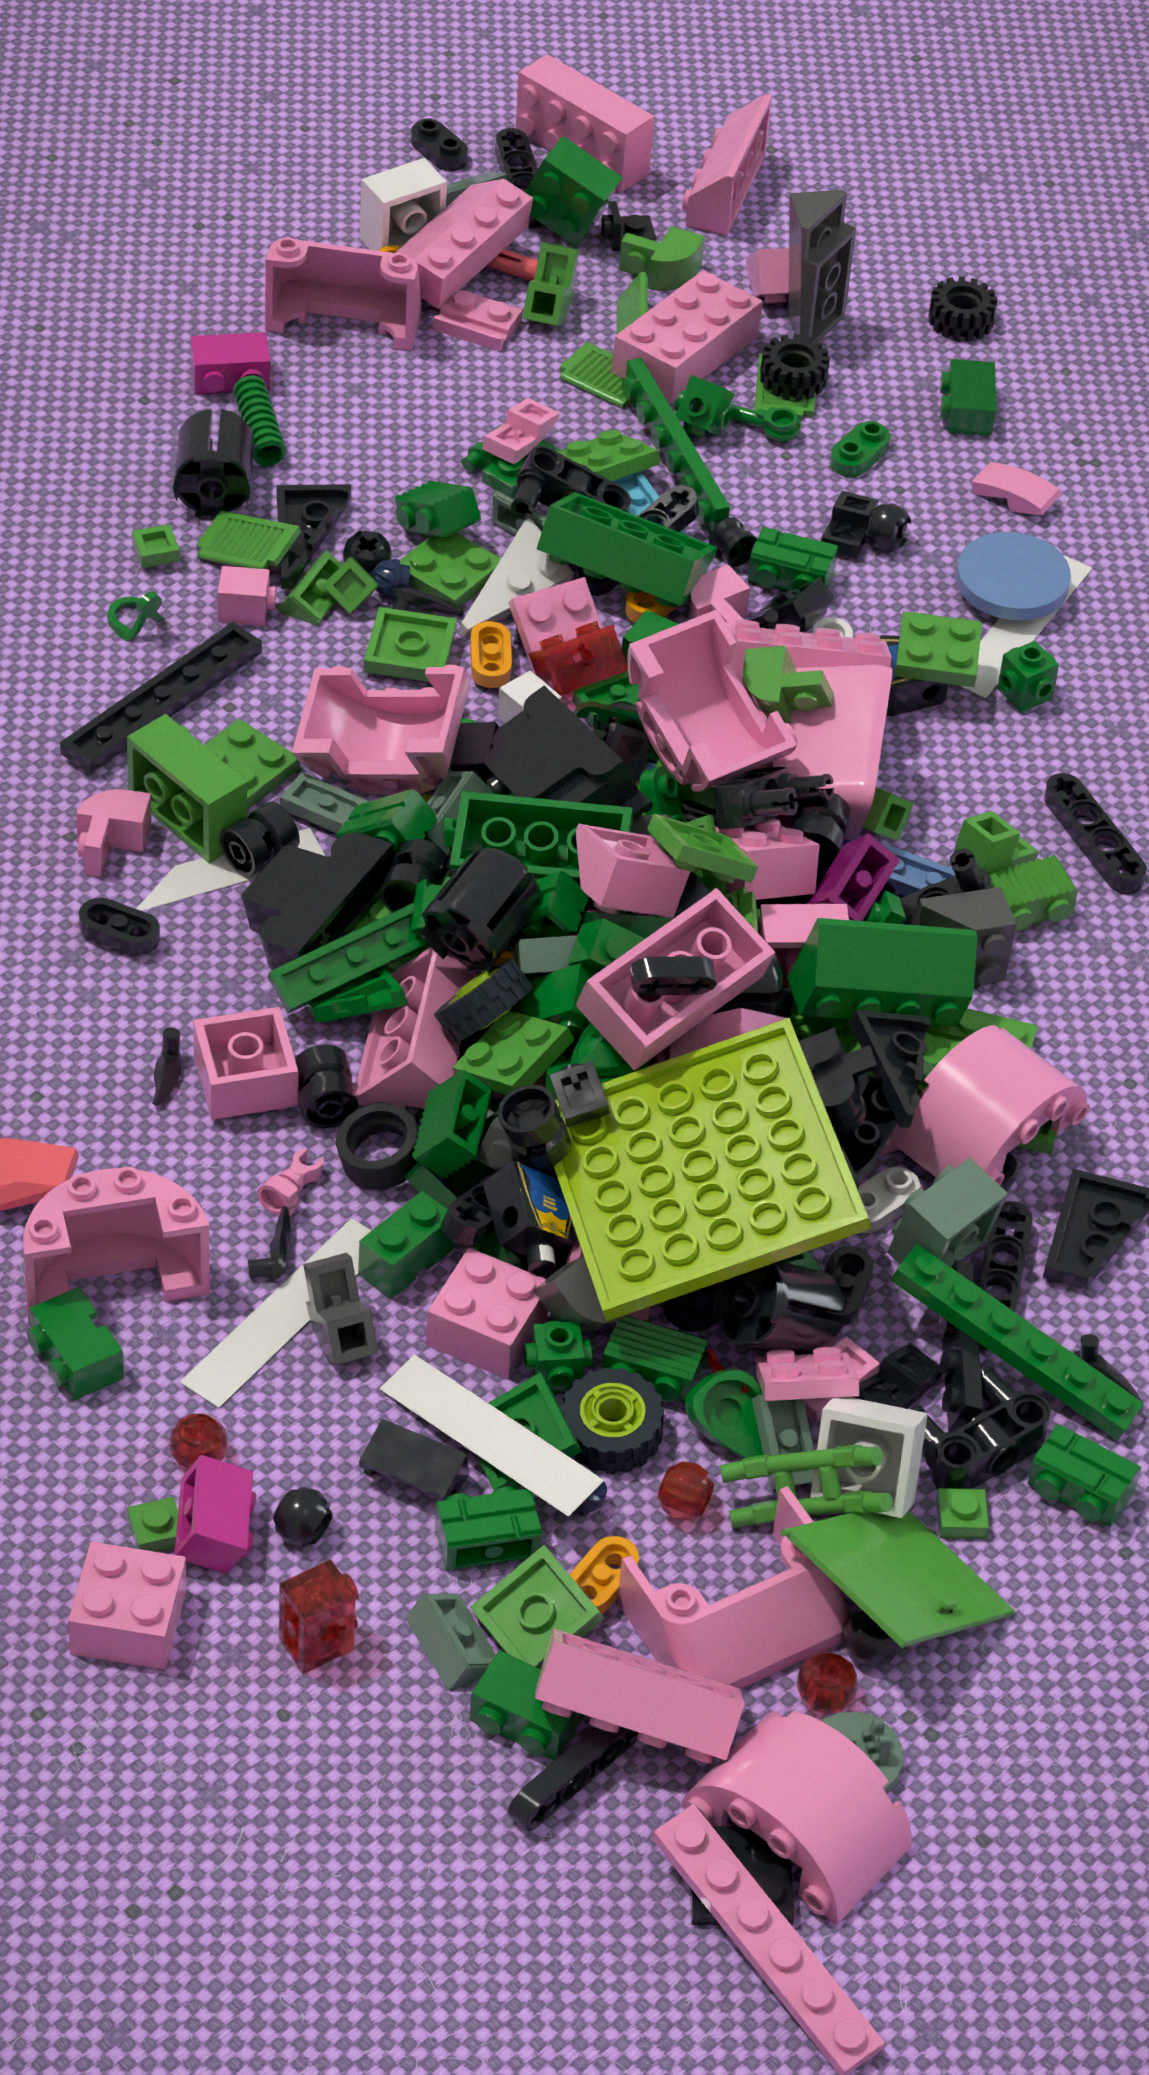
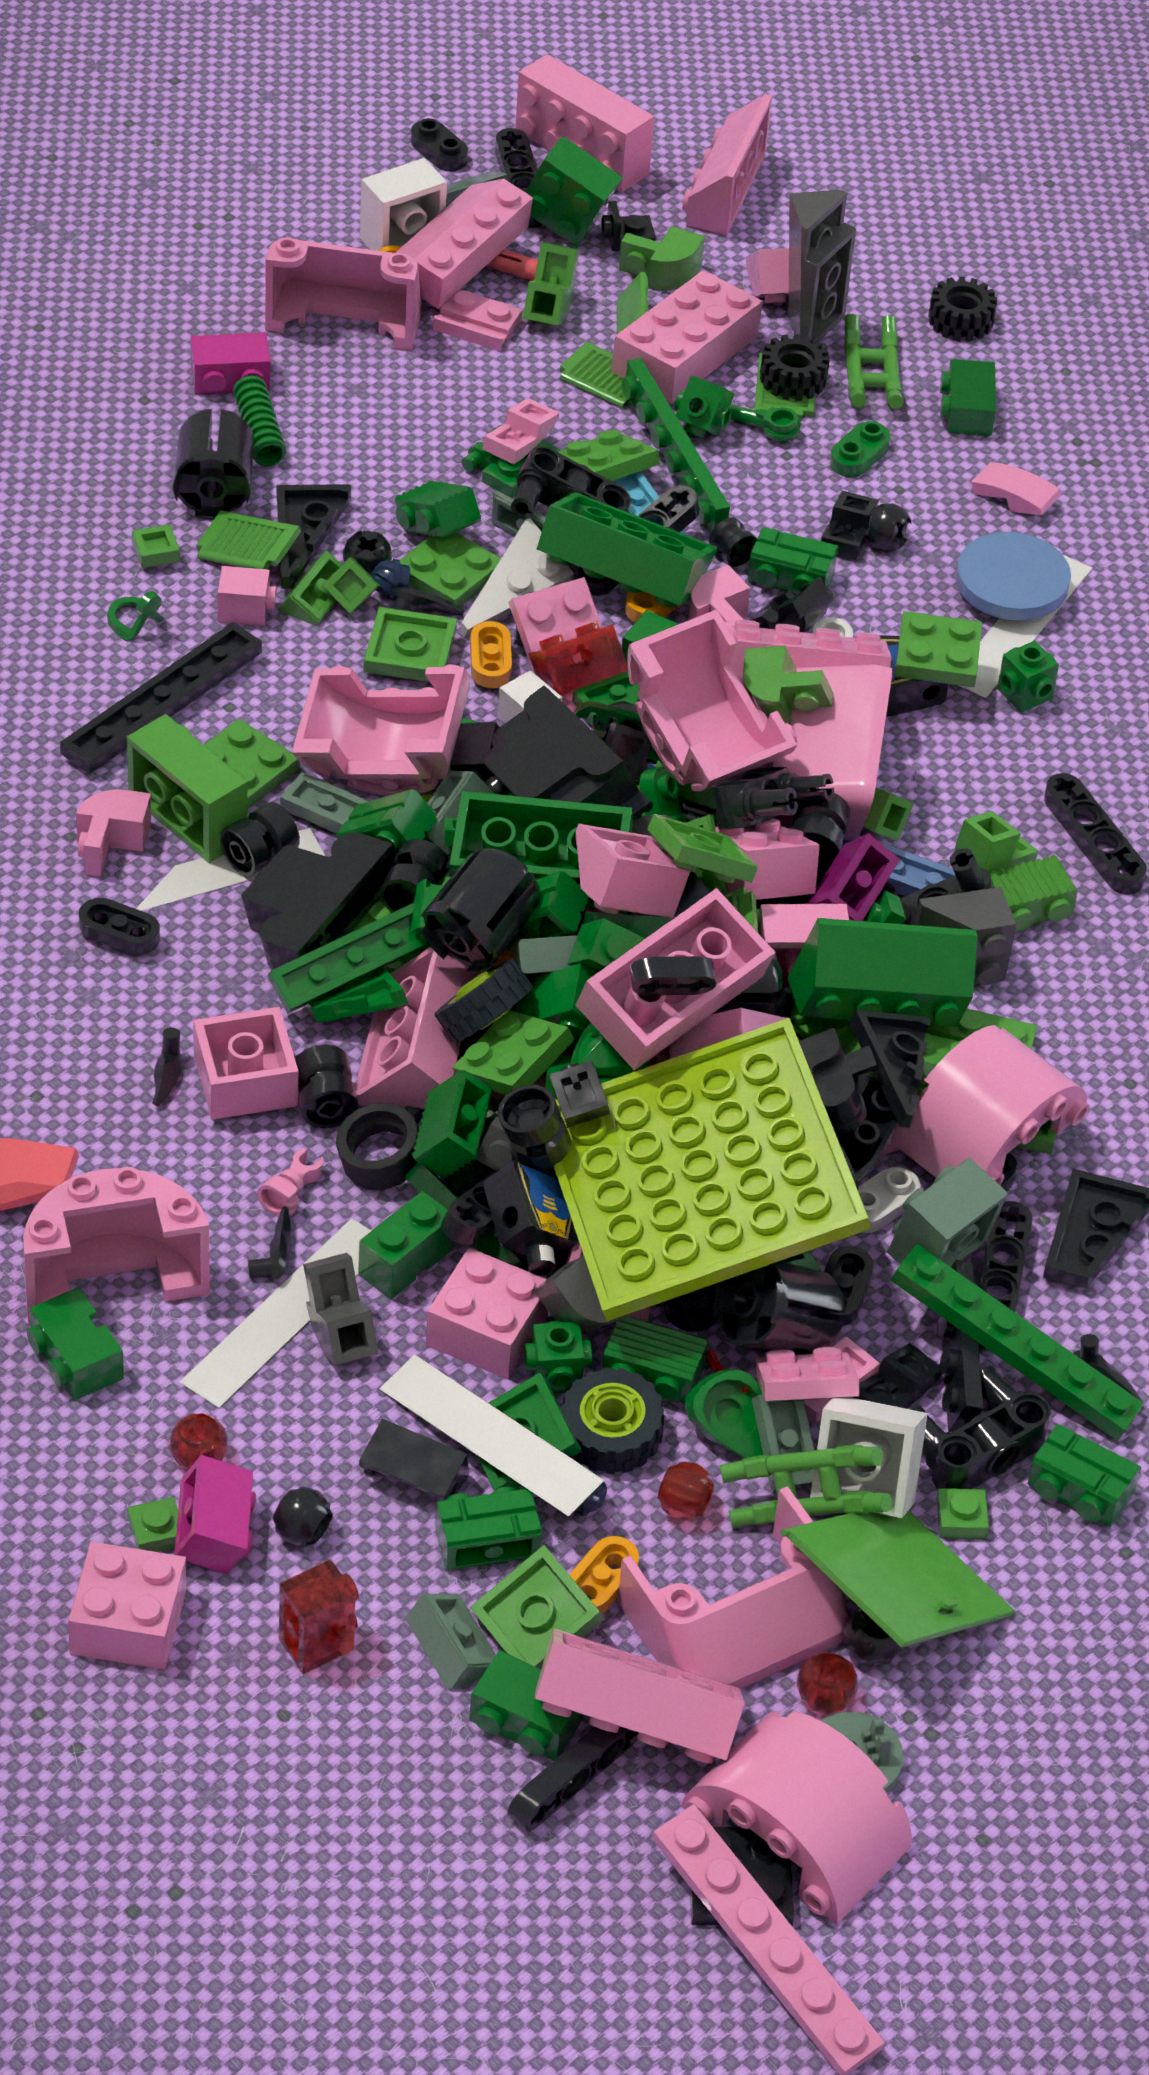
none -> bright green piece [844,314,904,409]

